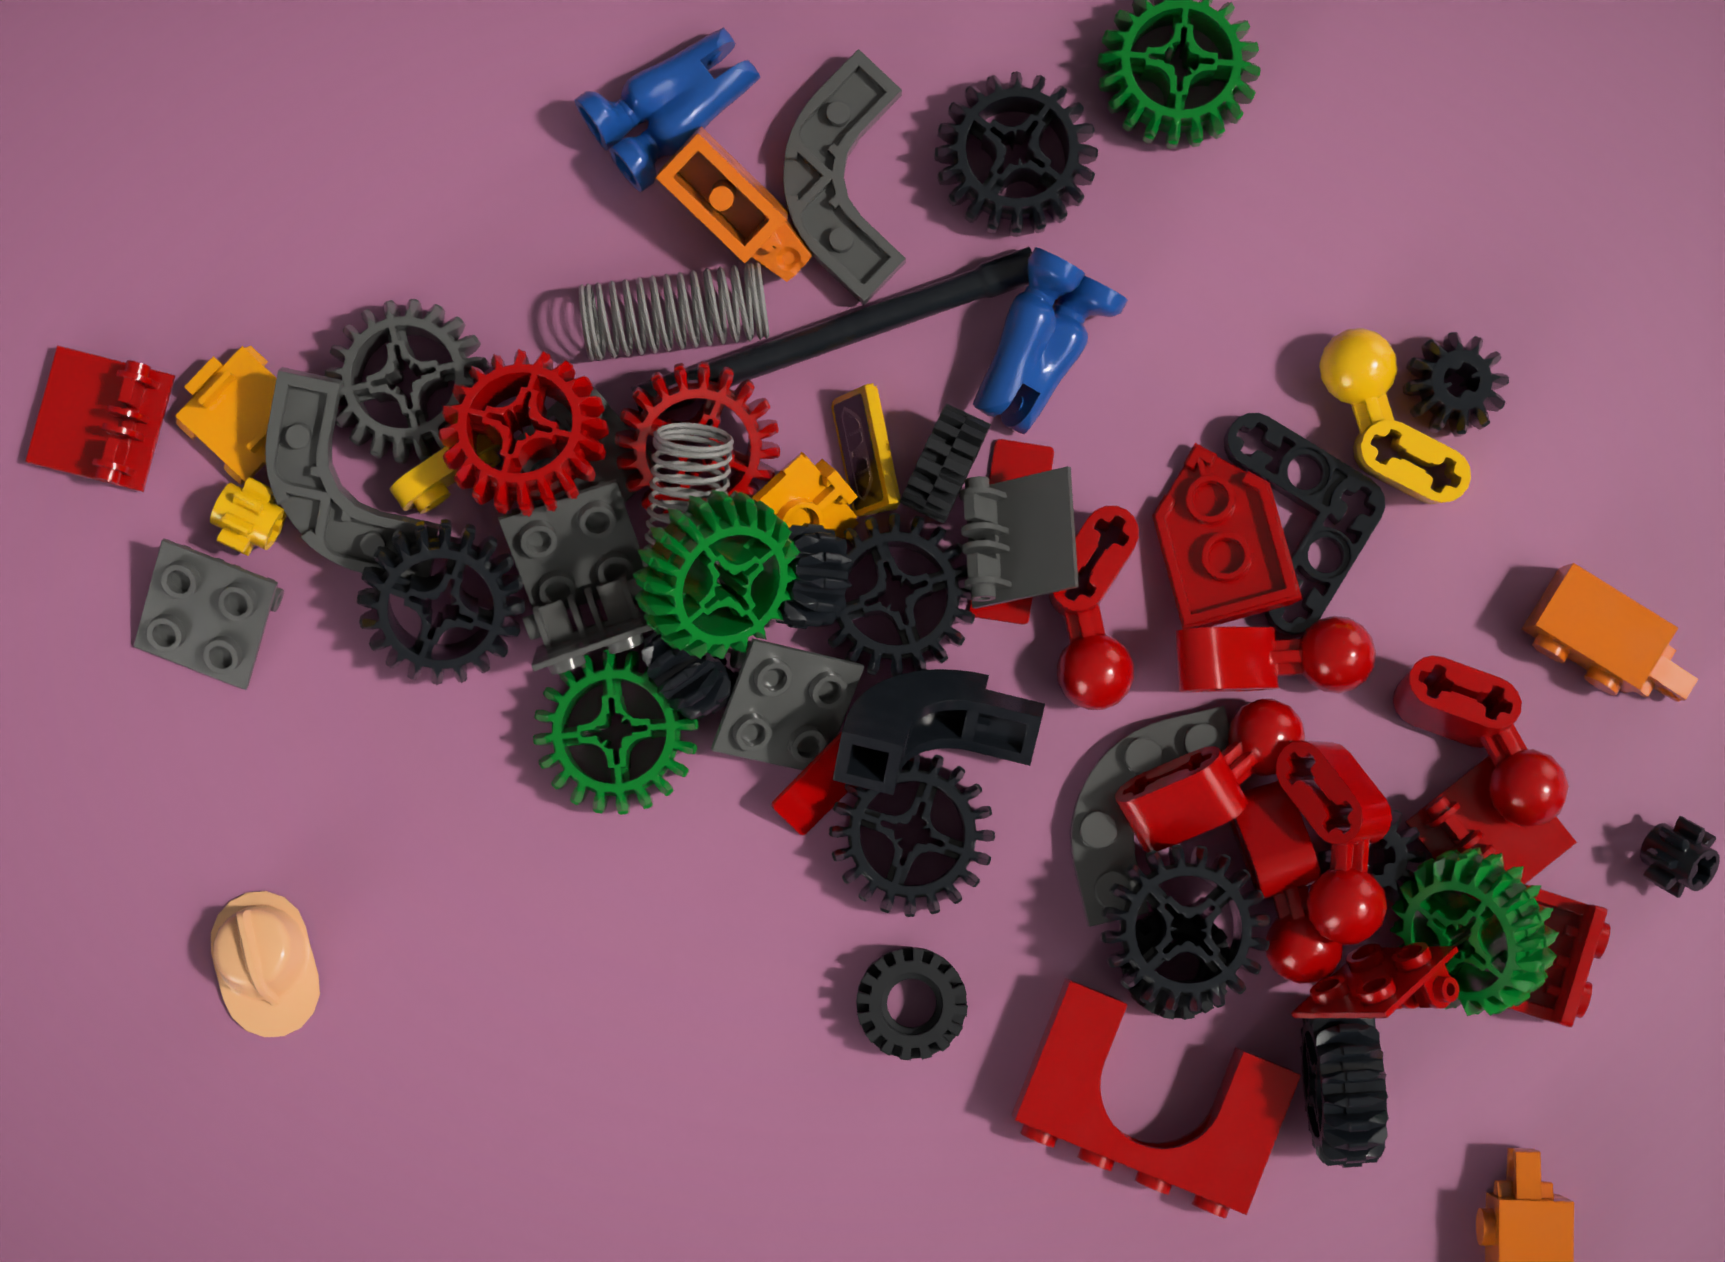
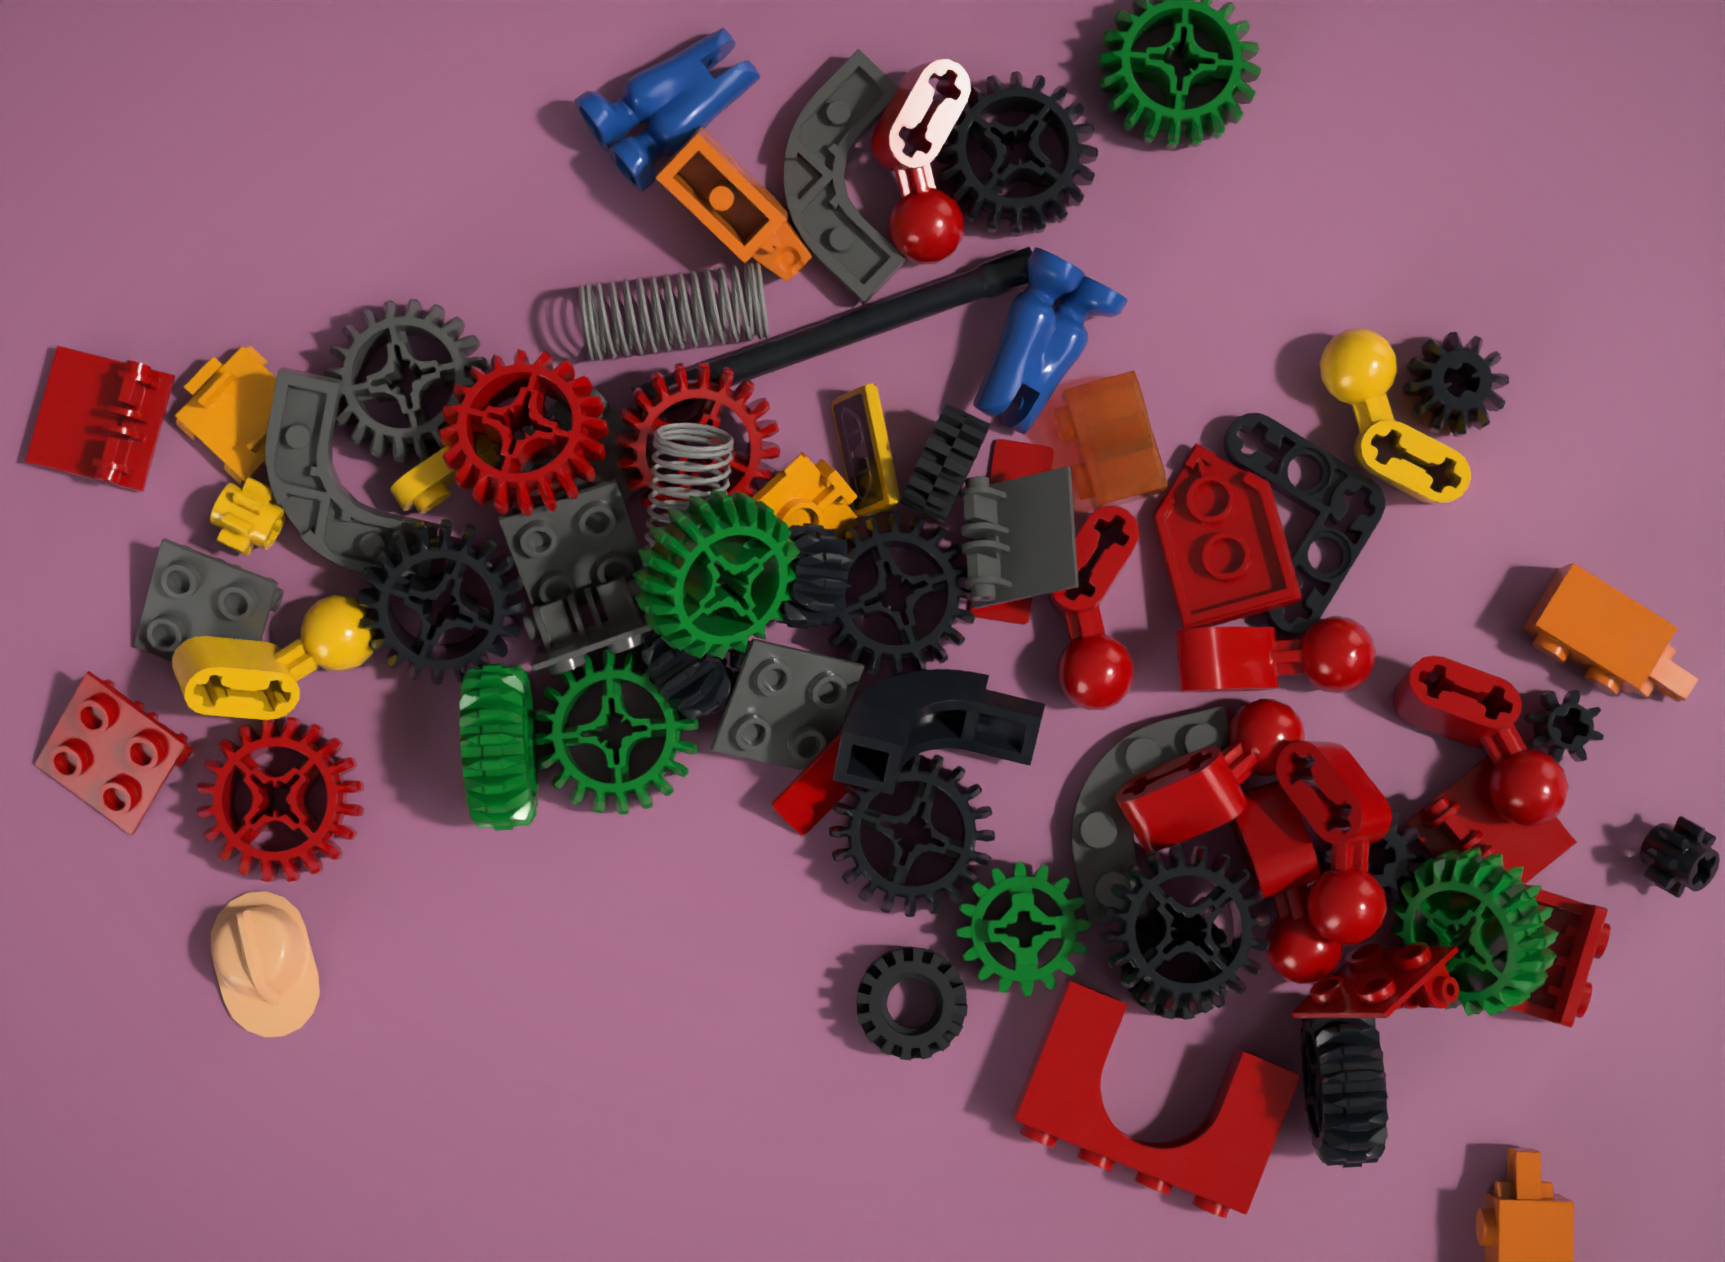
none -> hinge [35,671,194,836]
none -> yellow beam [172,595,378,720]
none -> red gear [196,717,364,882]
none -> green gear [459,663,539,831]
none -> red beam [871,59,971,265]
none -> green gear [956,862,1091,996]
none -> clear orange brick [1054,370,1168,511]
none -> black gear [1523,690,1604,763]

